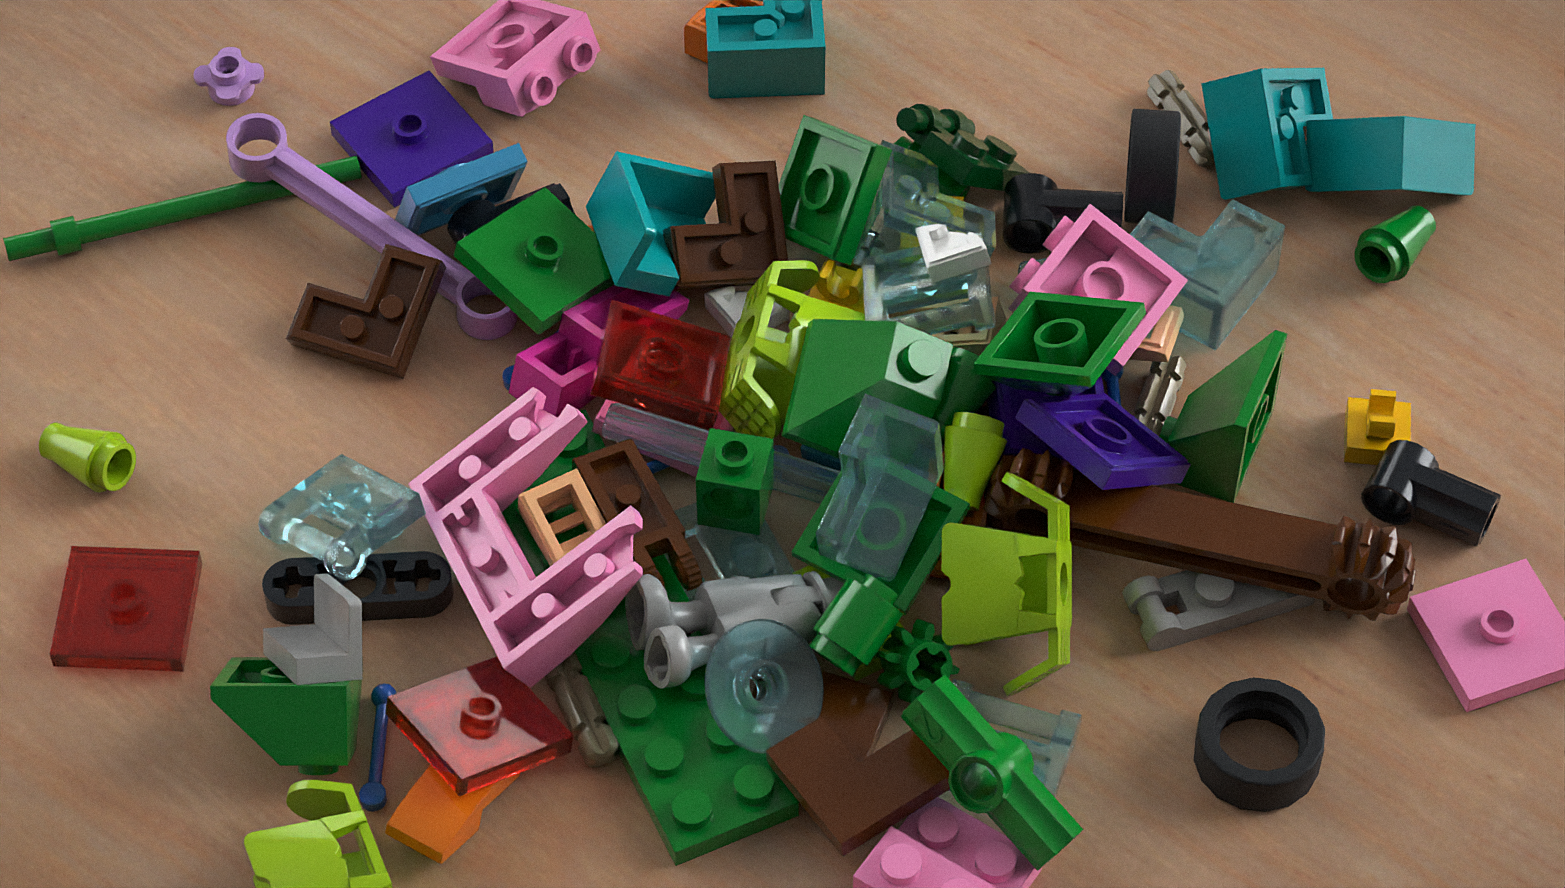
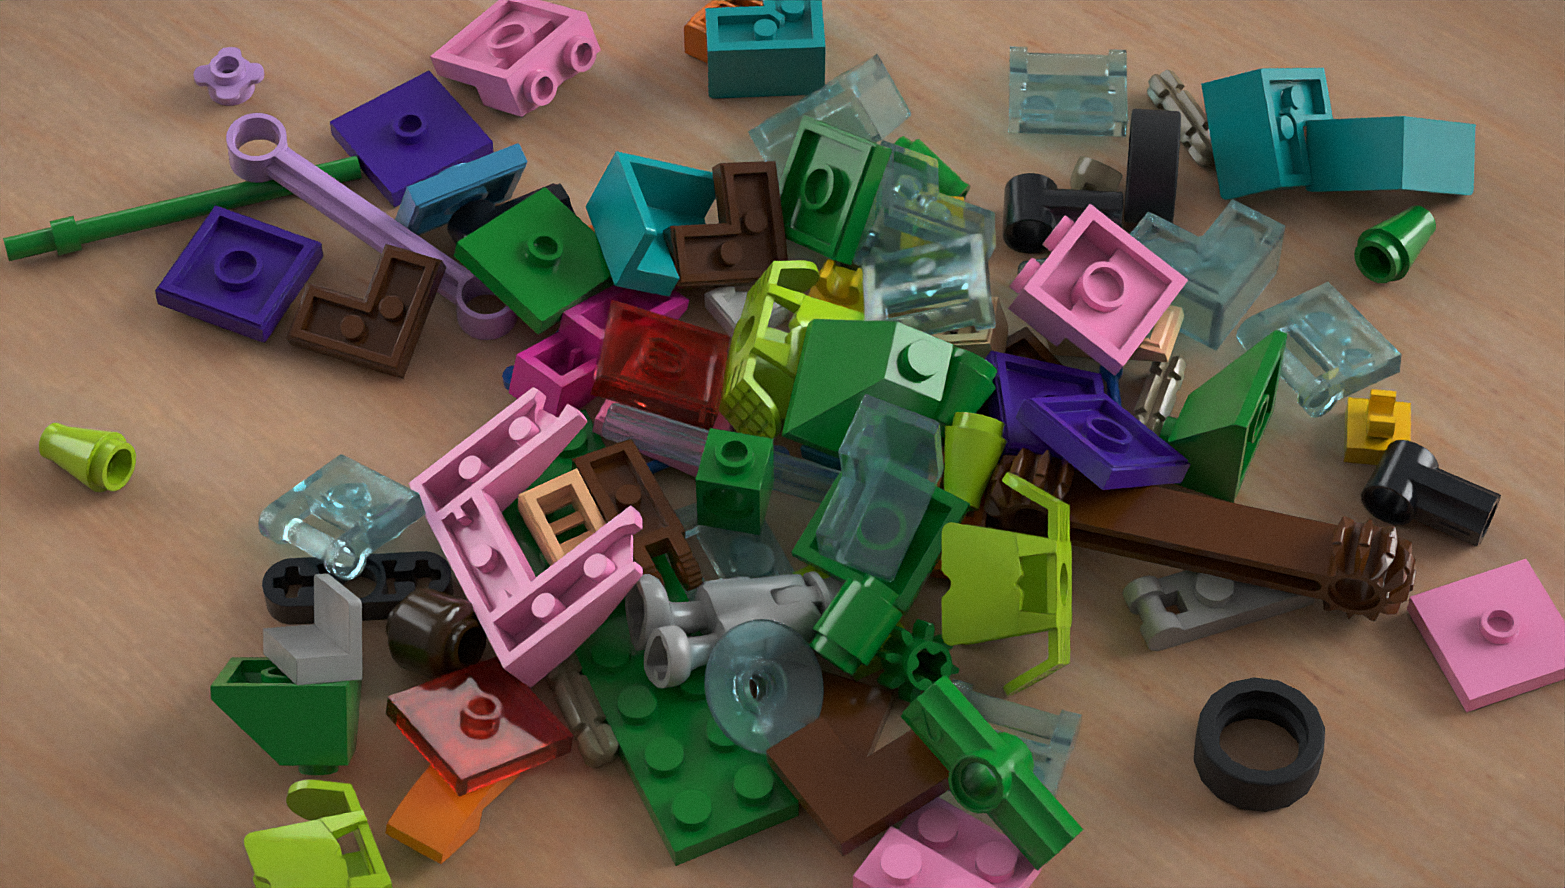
clear red plate [50,546,203,672] -> none
blue hinge [359,683,397,812] -> none
dark green plate [896,104,1030,191] -> none
white tile [915,224,992,283] -> none
green slope [974,291,1146,396] -> none
none -> dark purple plate [155,205,324,343]
none -> dark brown head [386,588,487,682]
none -> clear light blue panel [748,54,911,183]
none -> clear light blue plate [1008,46,1128,137]
none -> dark tan hinge [1070,156,1123,192]
none -> clear light blue plate [1236,282,1402,418]

